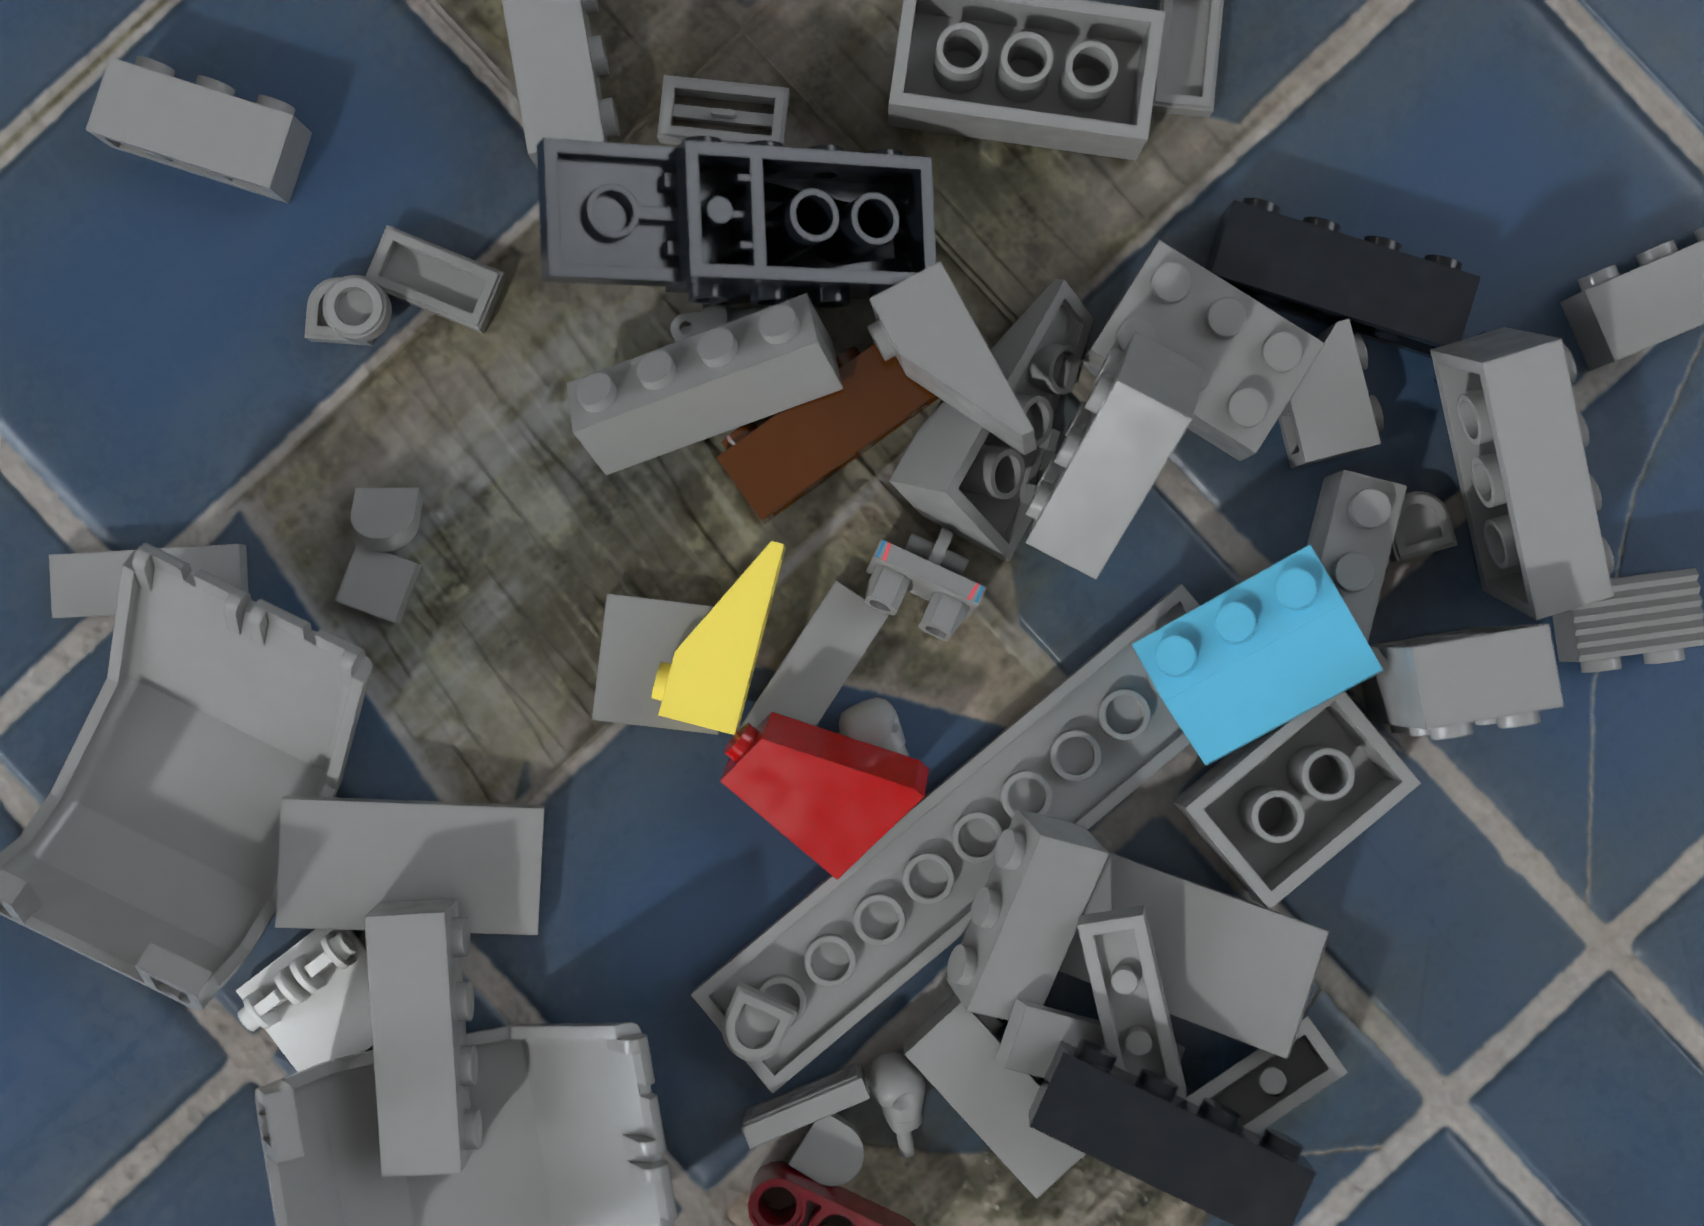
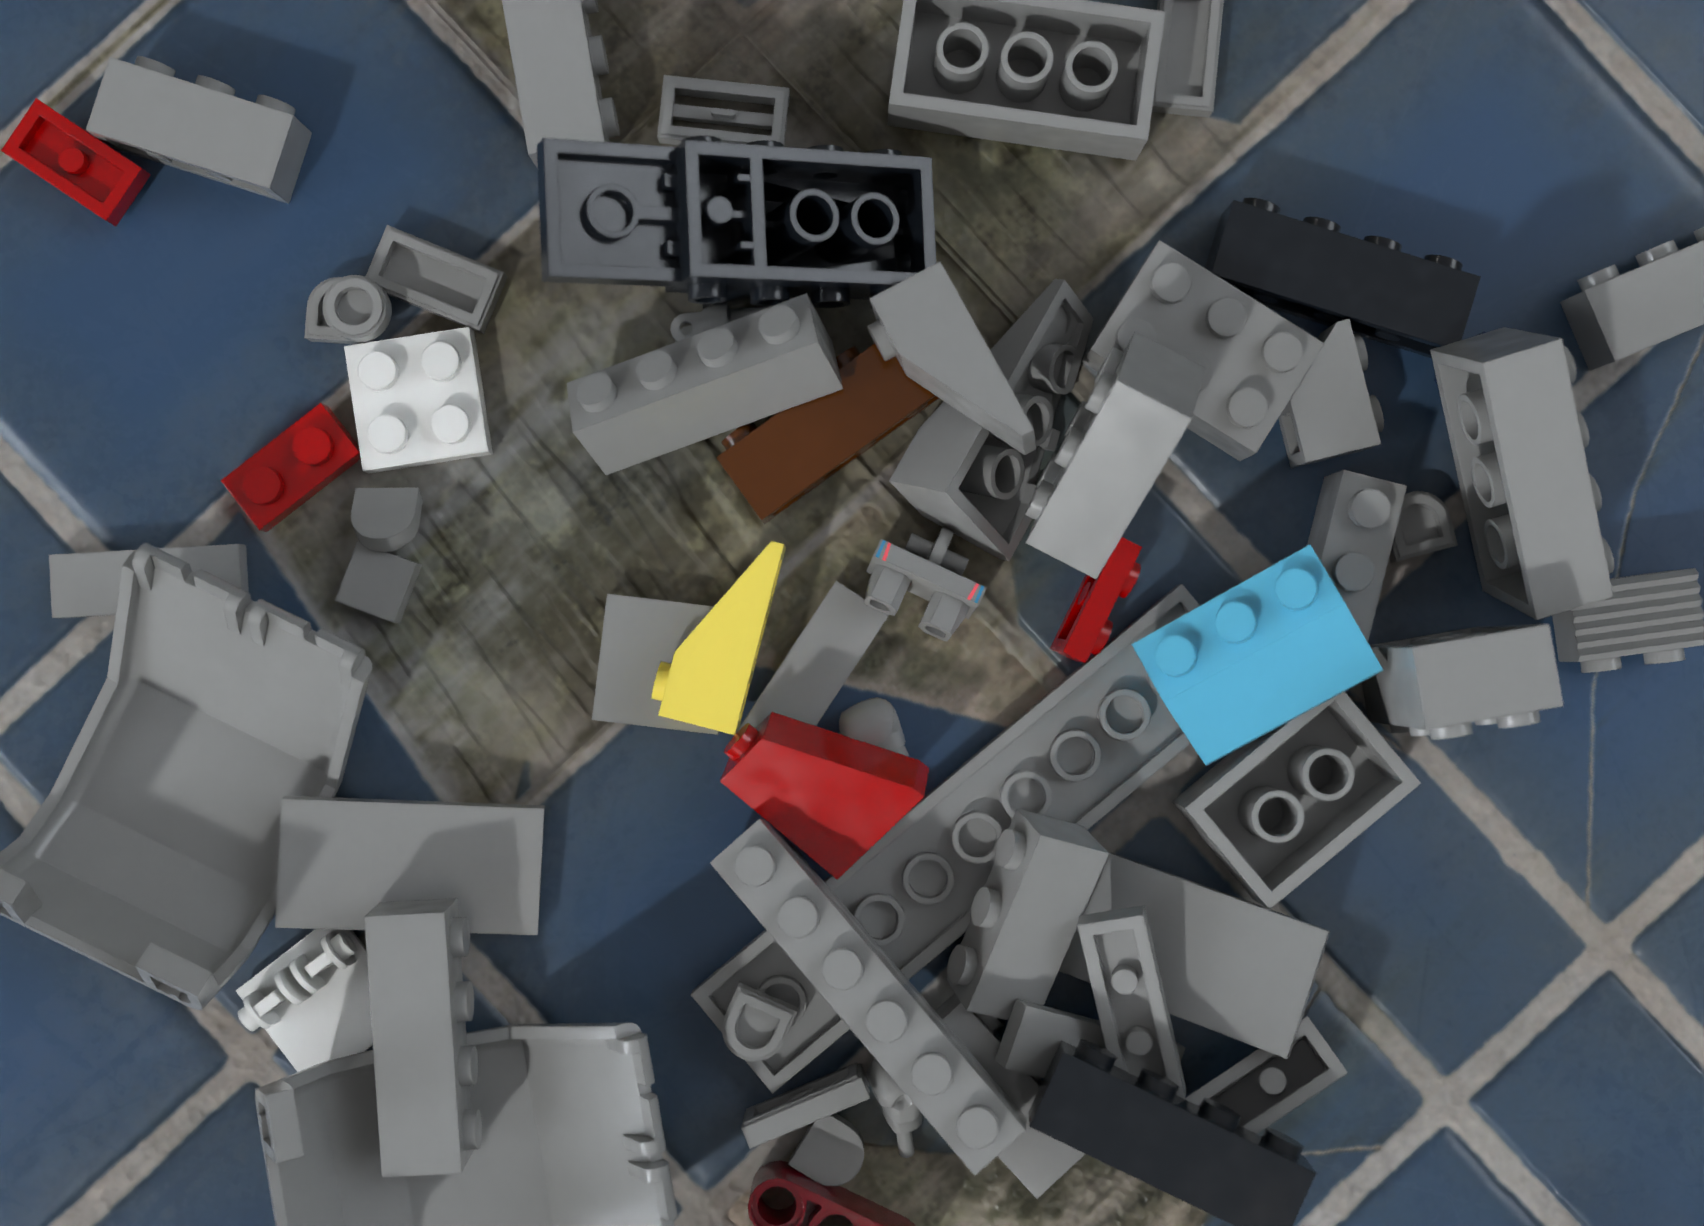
none -> red plate [1,98,151,226]
none -> red plate [220,403,361,532]
none -> white plate [344,327,493,473]
none -> light grey brick [710,819,1027,1176]
none -> red plate [1050,537,1142,663]

